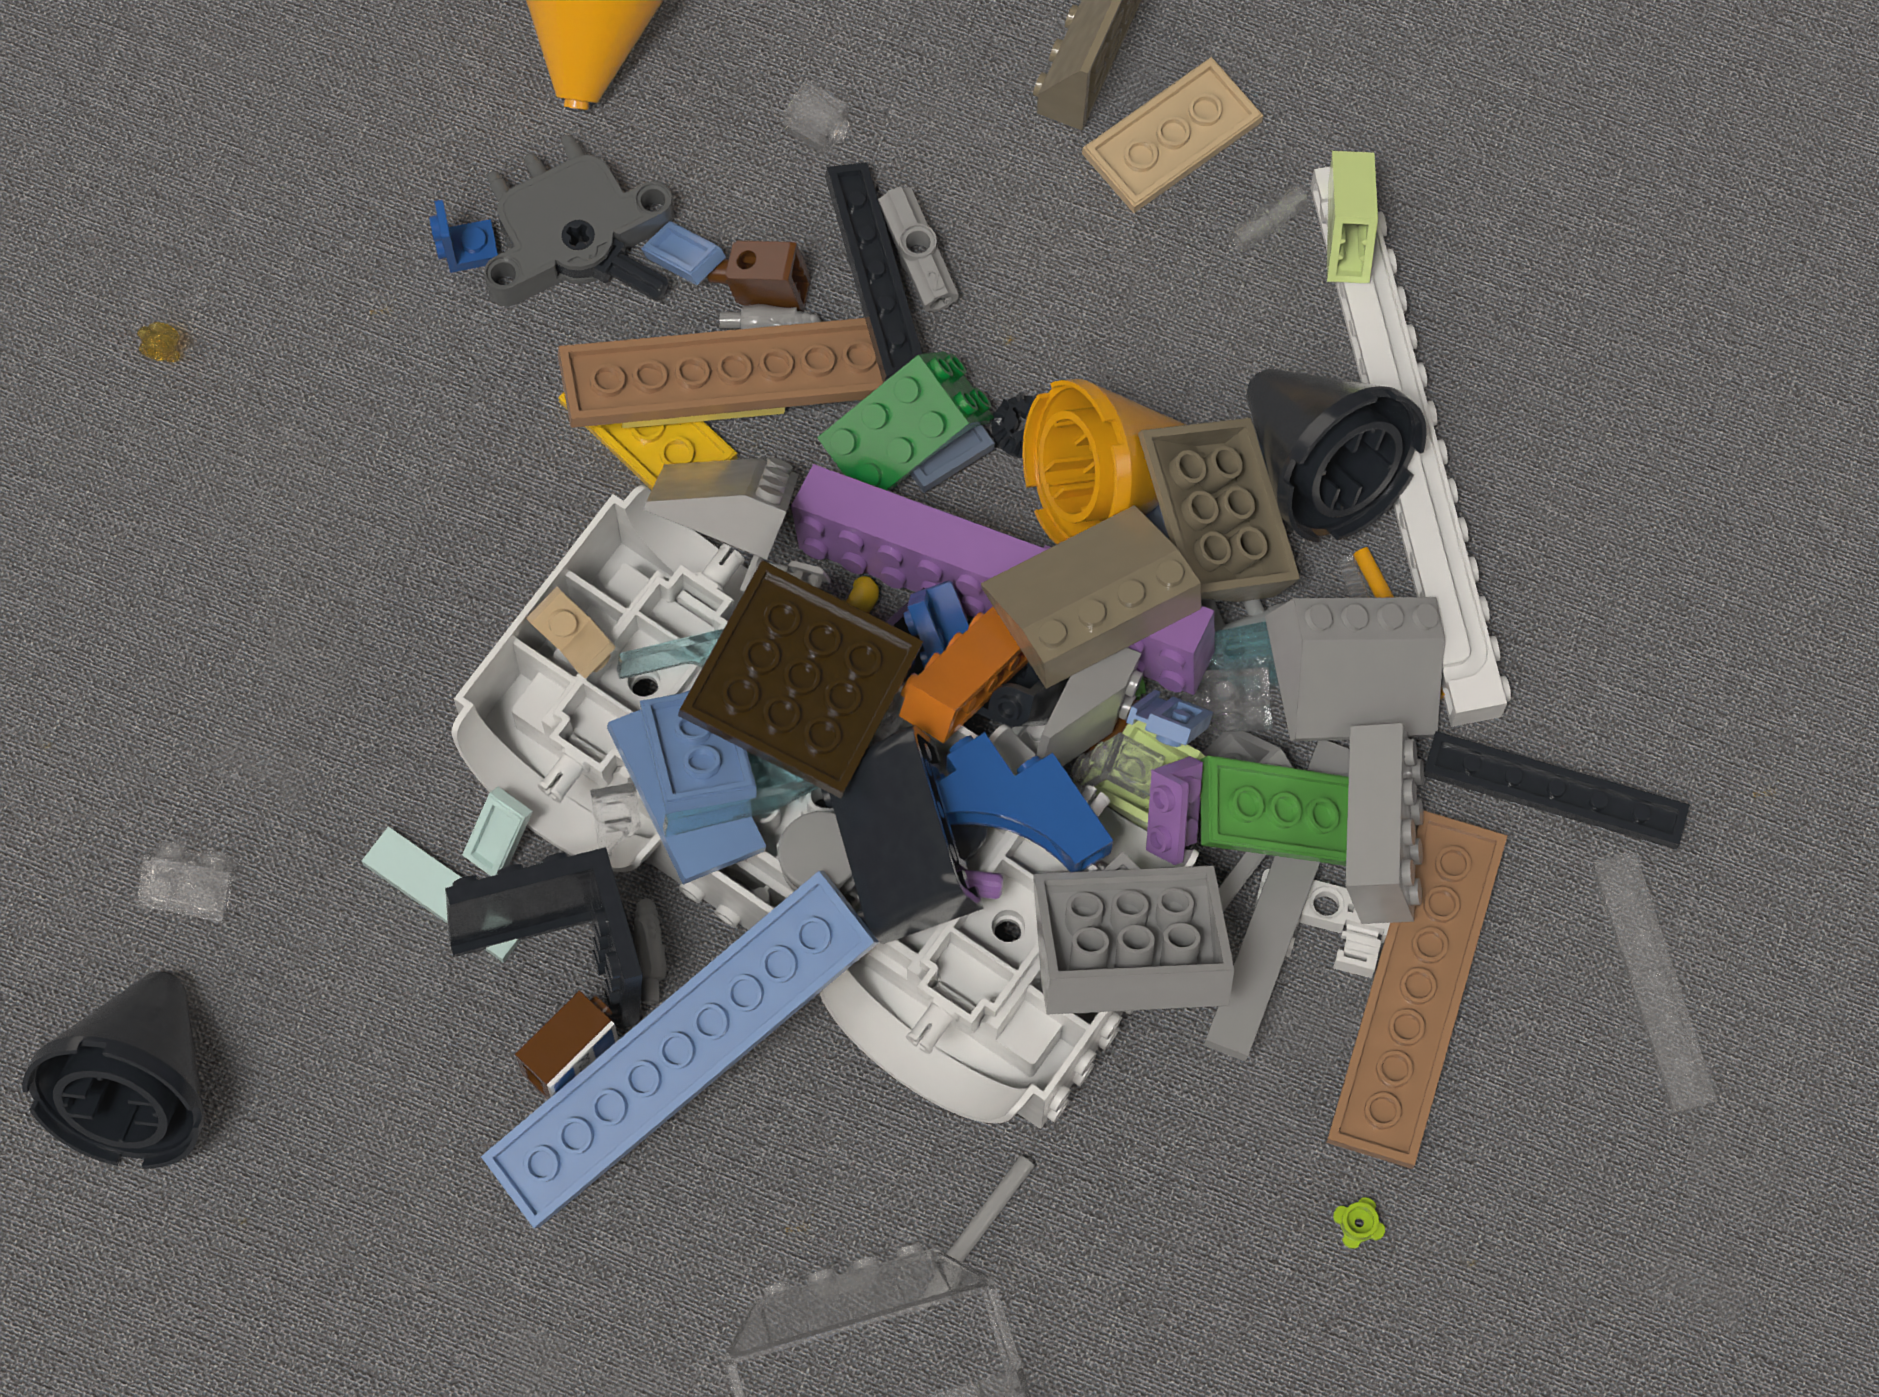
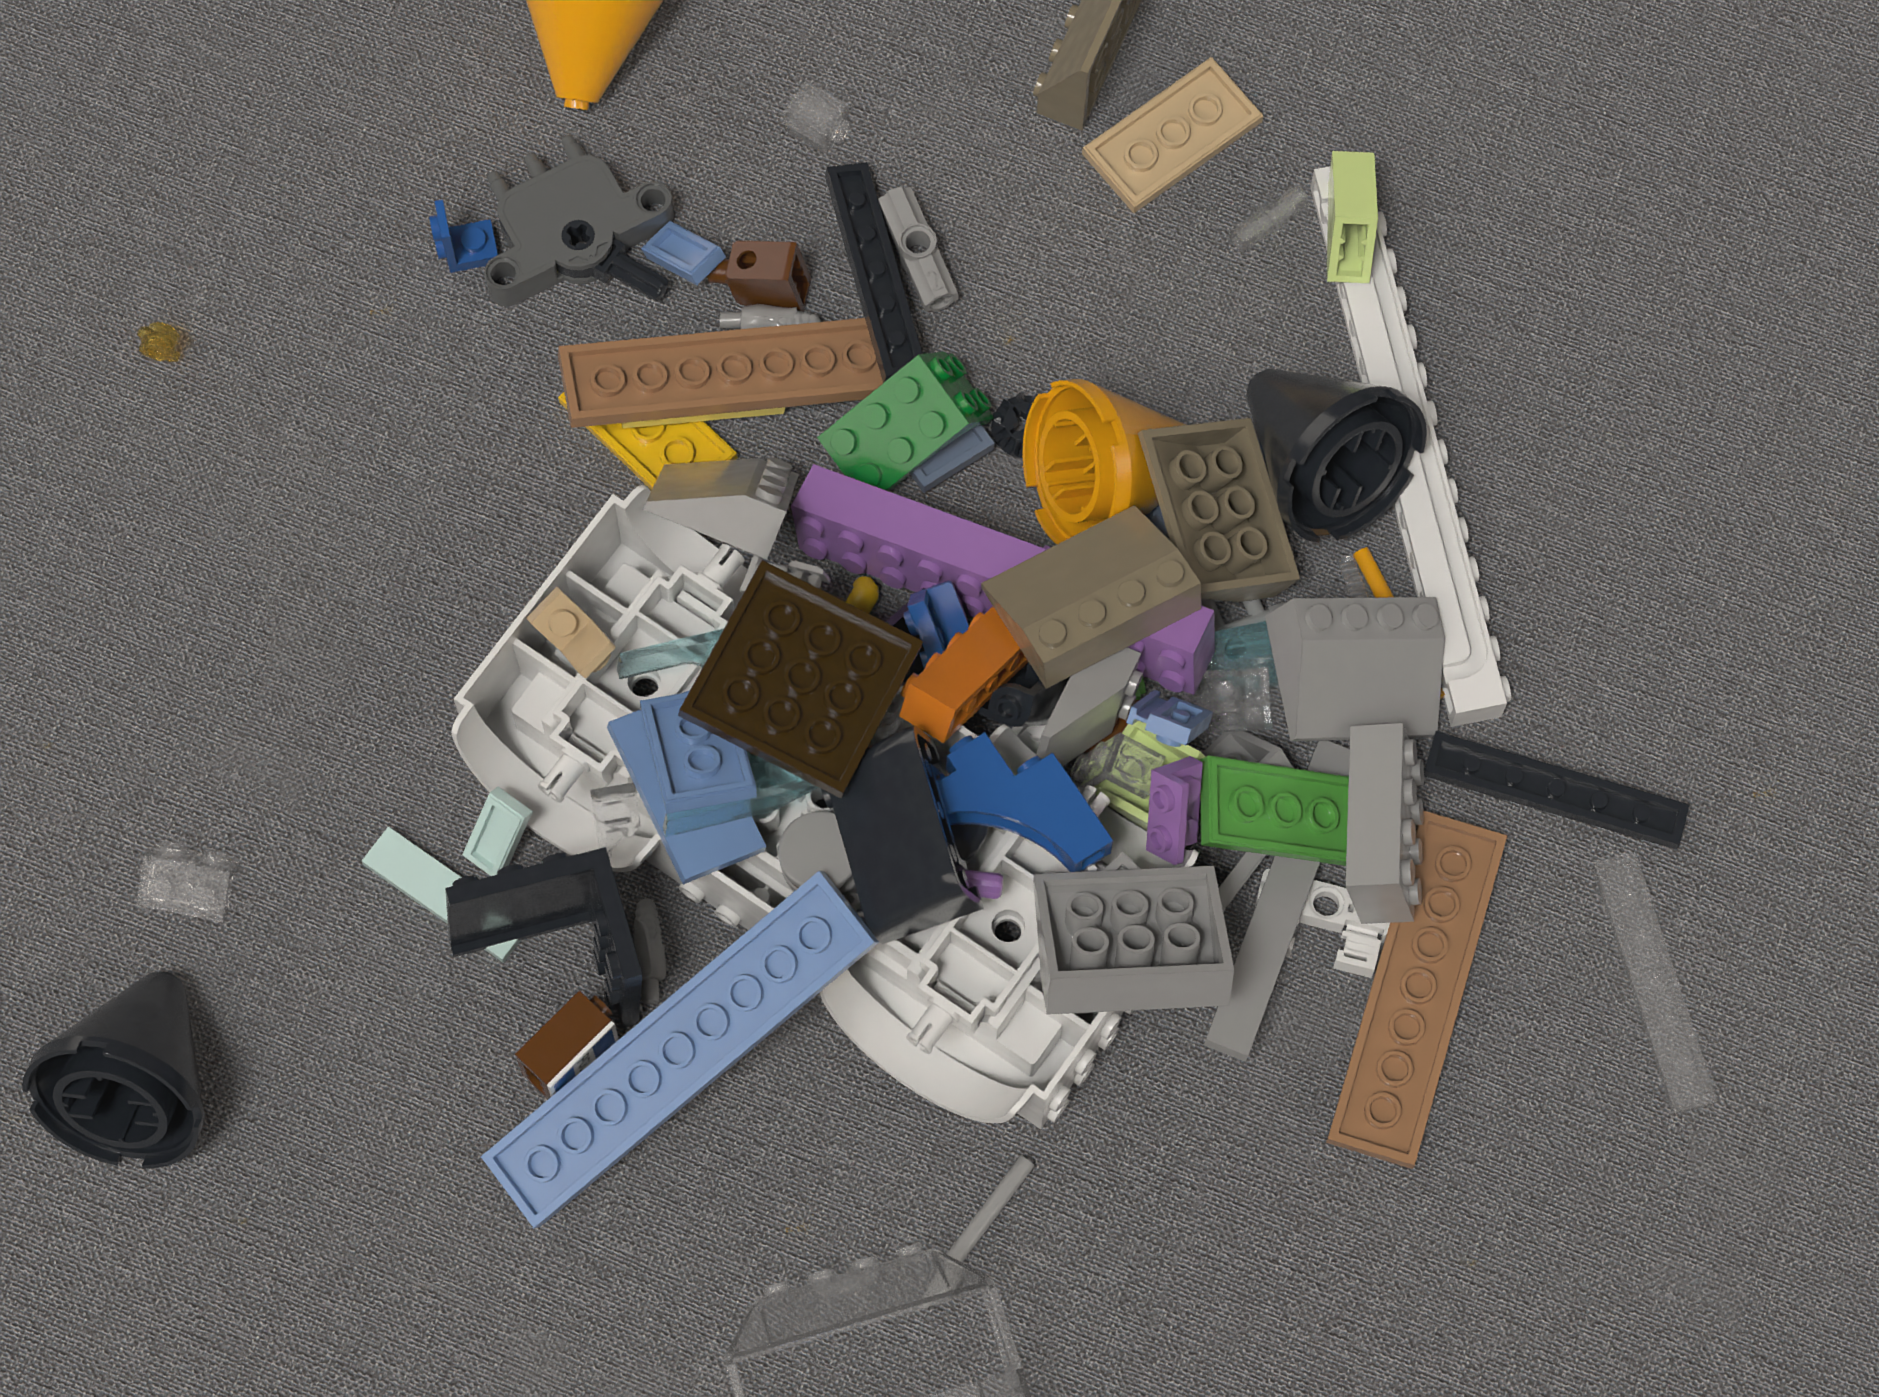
lime plate [1333,1197,1385,1249] -> none

